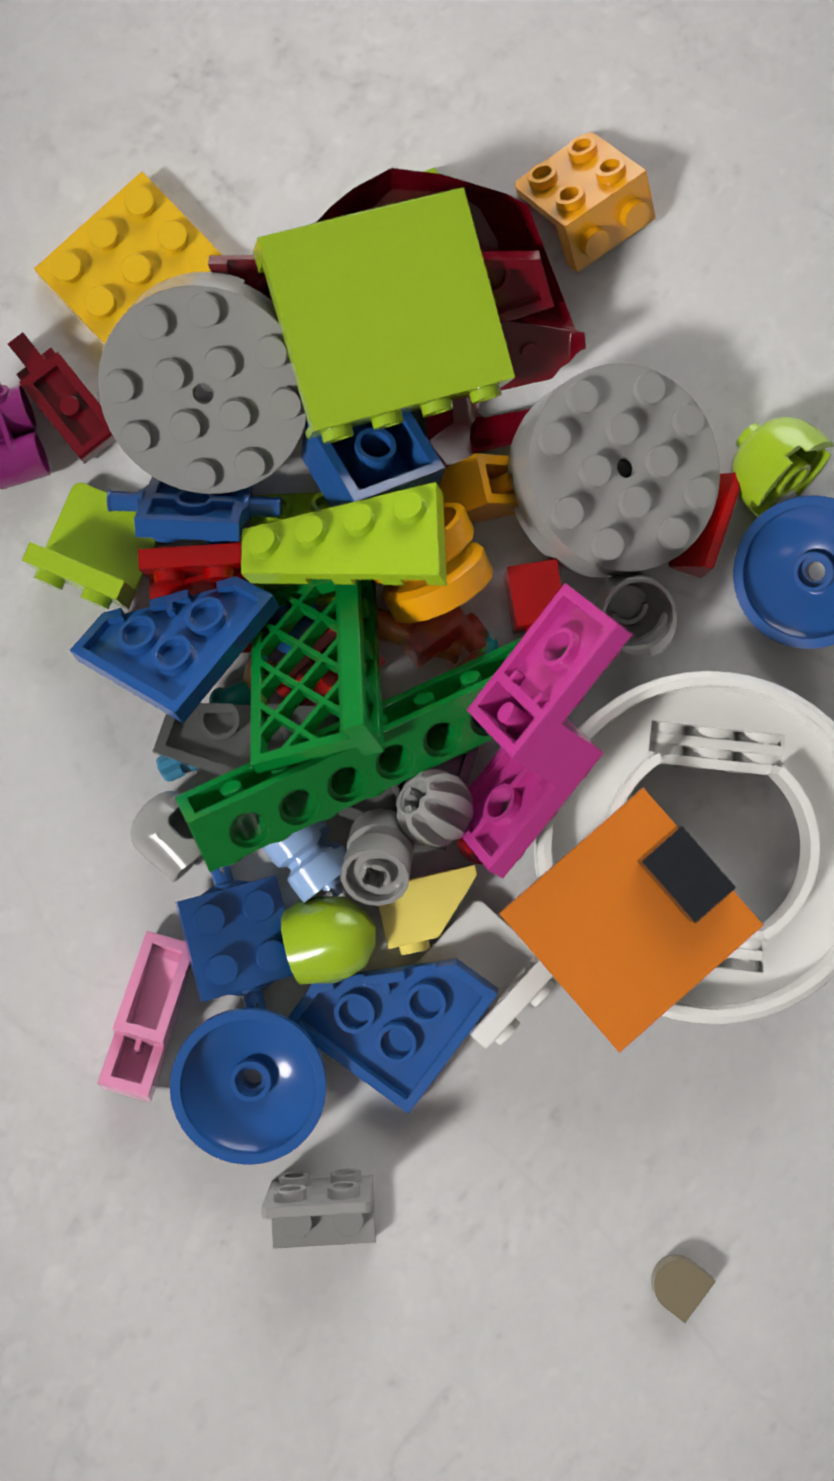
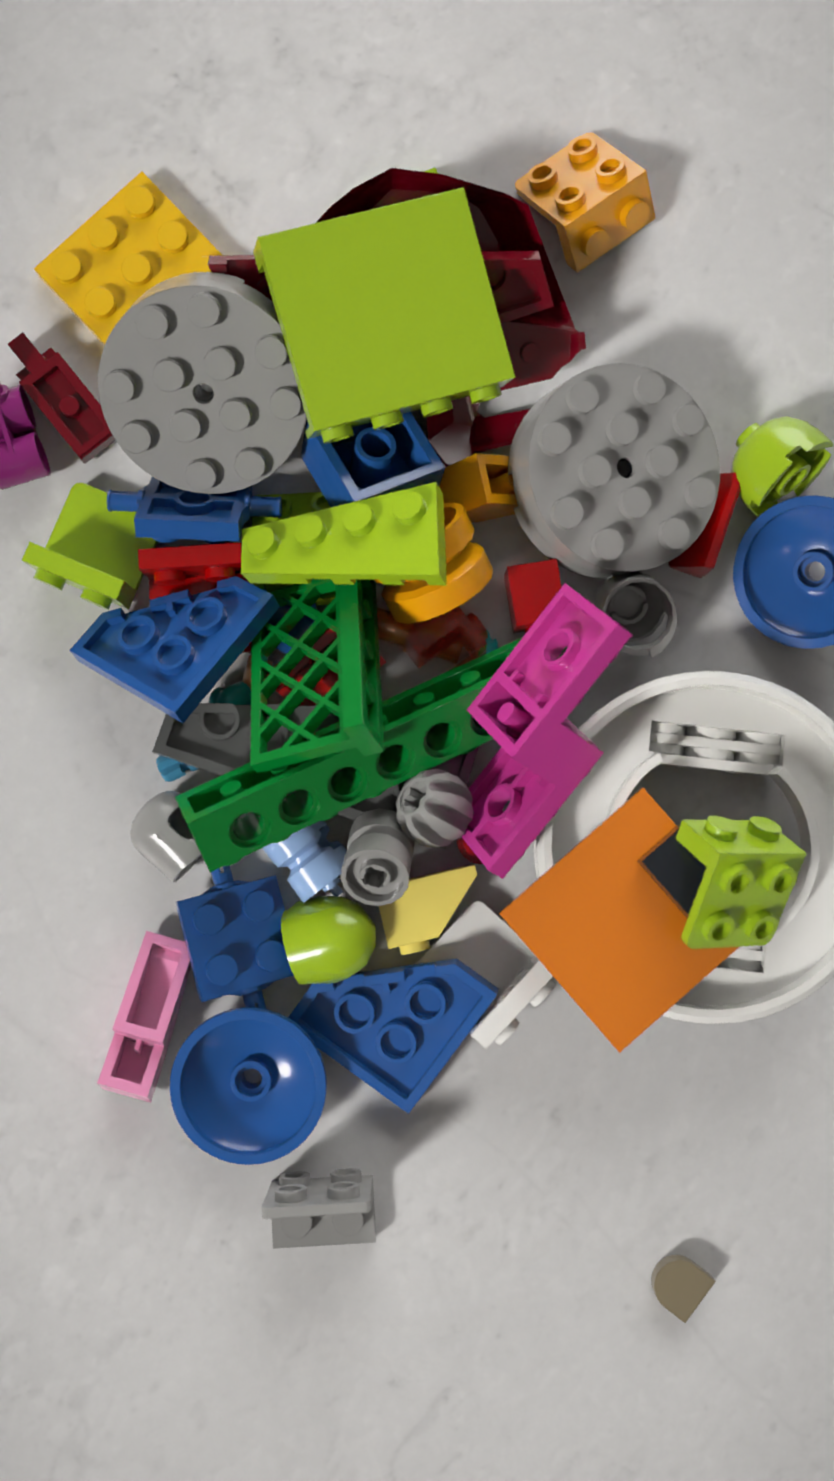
none -> lime bracket [676,816,807,949]

